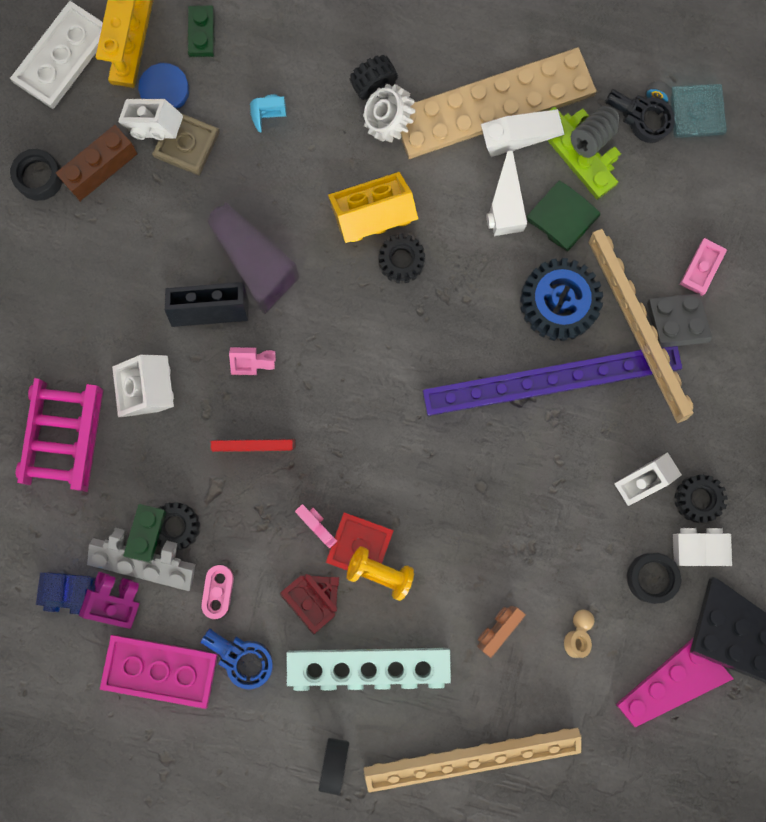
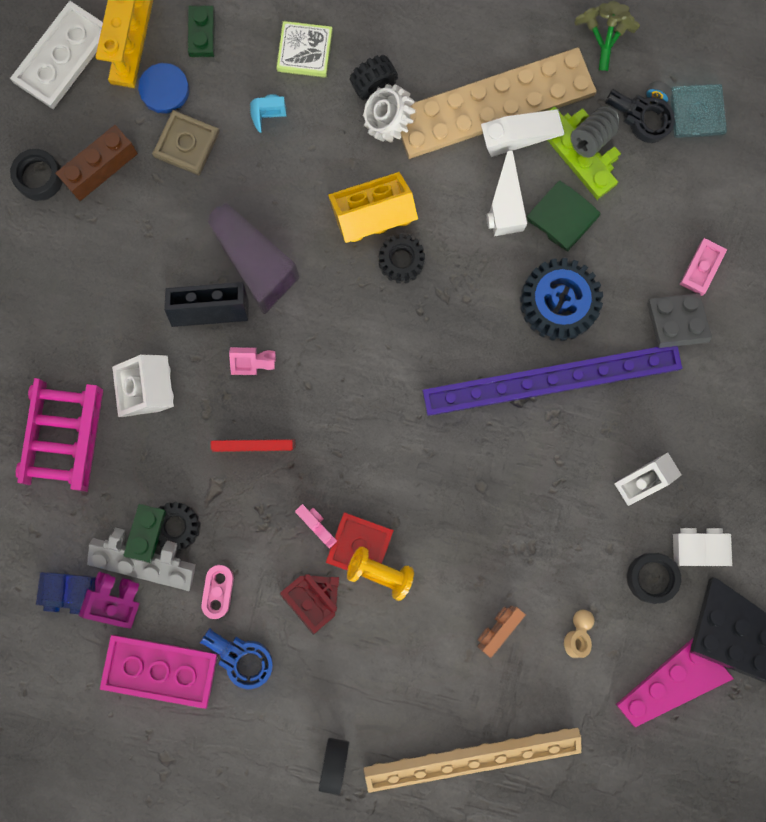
white brick [118,99,183,140] -> none
light aqua brick [287,648,451,691] -> none
tan plate [589,229,694,424] -> none
black tyre [674,474,728,523] -> none
none -> tile [277,21,333,77]
none -> olive plant [574,1,640,71]

